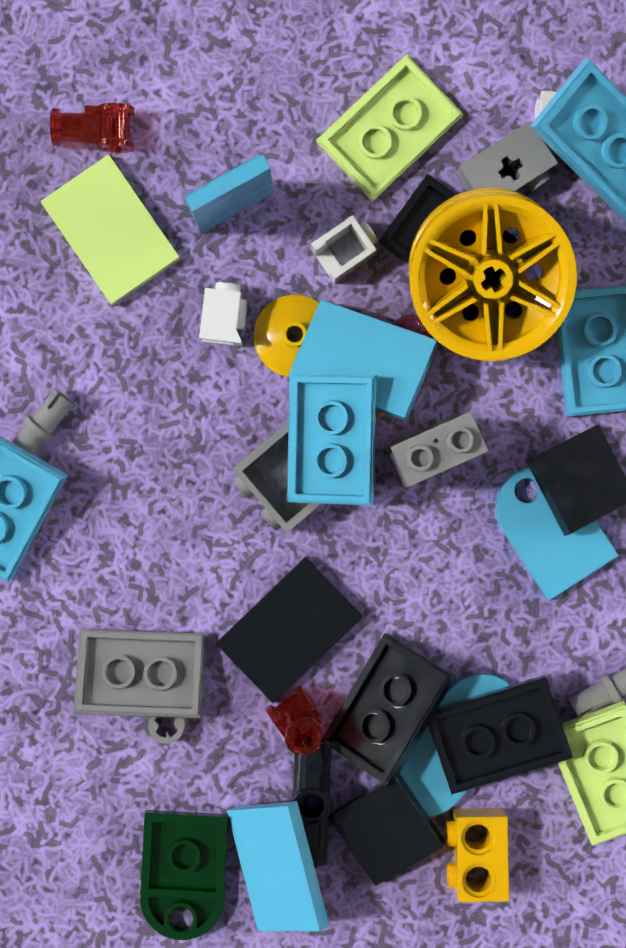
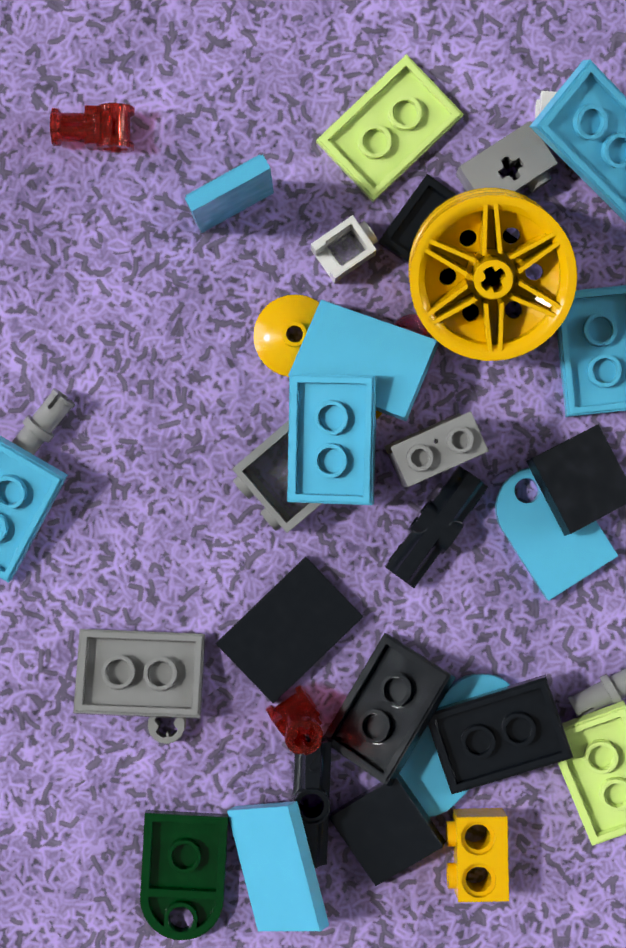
yellowish green tile [40,154,180,306] -> none
white window [199,282,248,347] -> none
none -> black piece [385,466,488,588]

